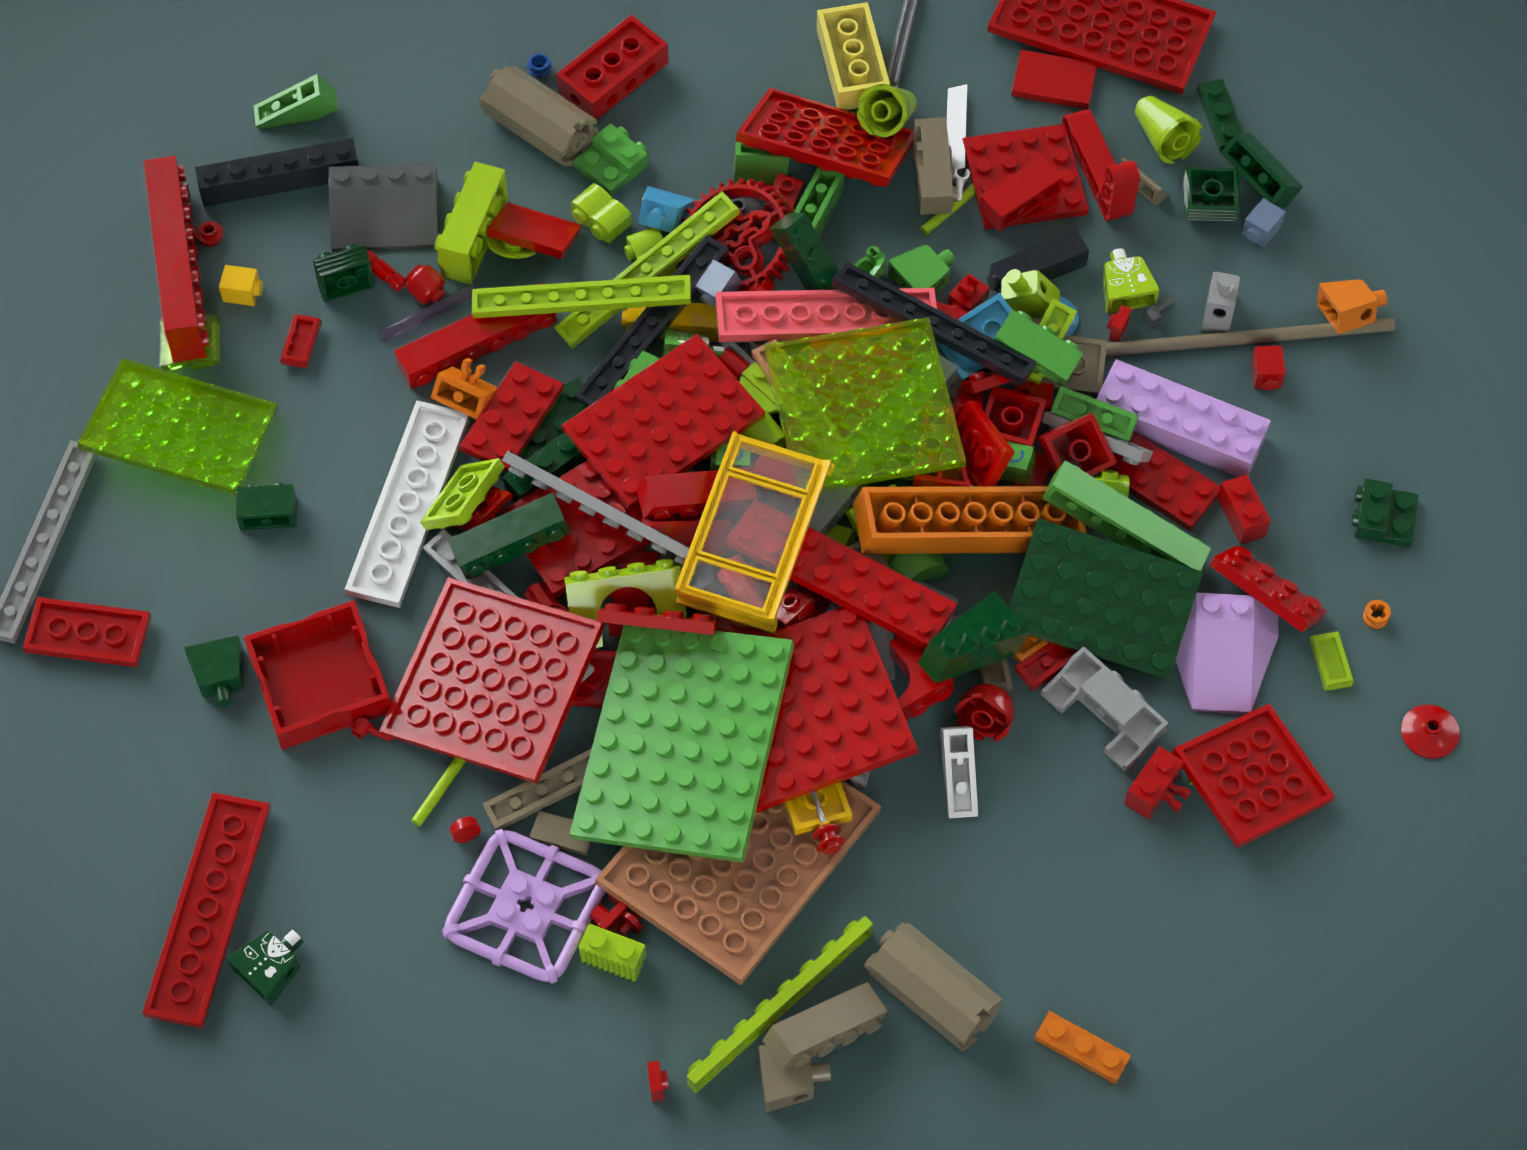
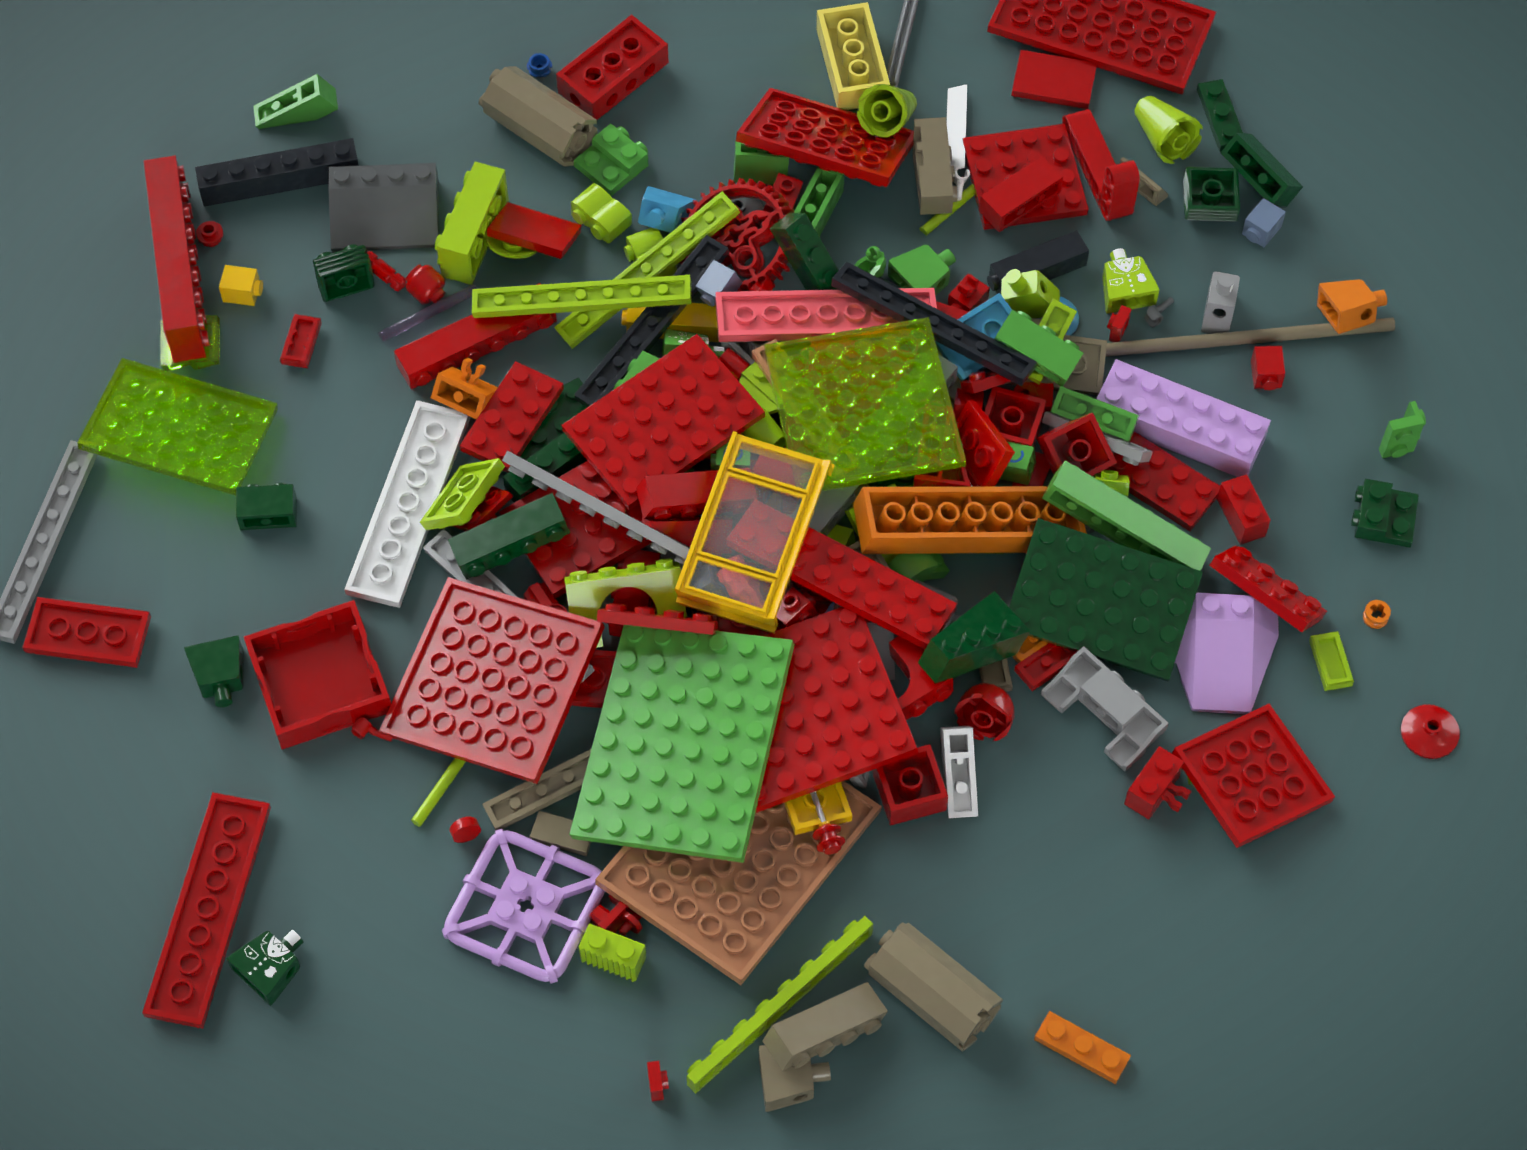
none -> red brick [872,744,948,826]
none -> bright green bracket [1379,401,1426,458]

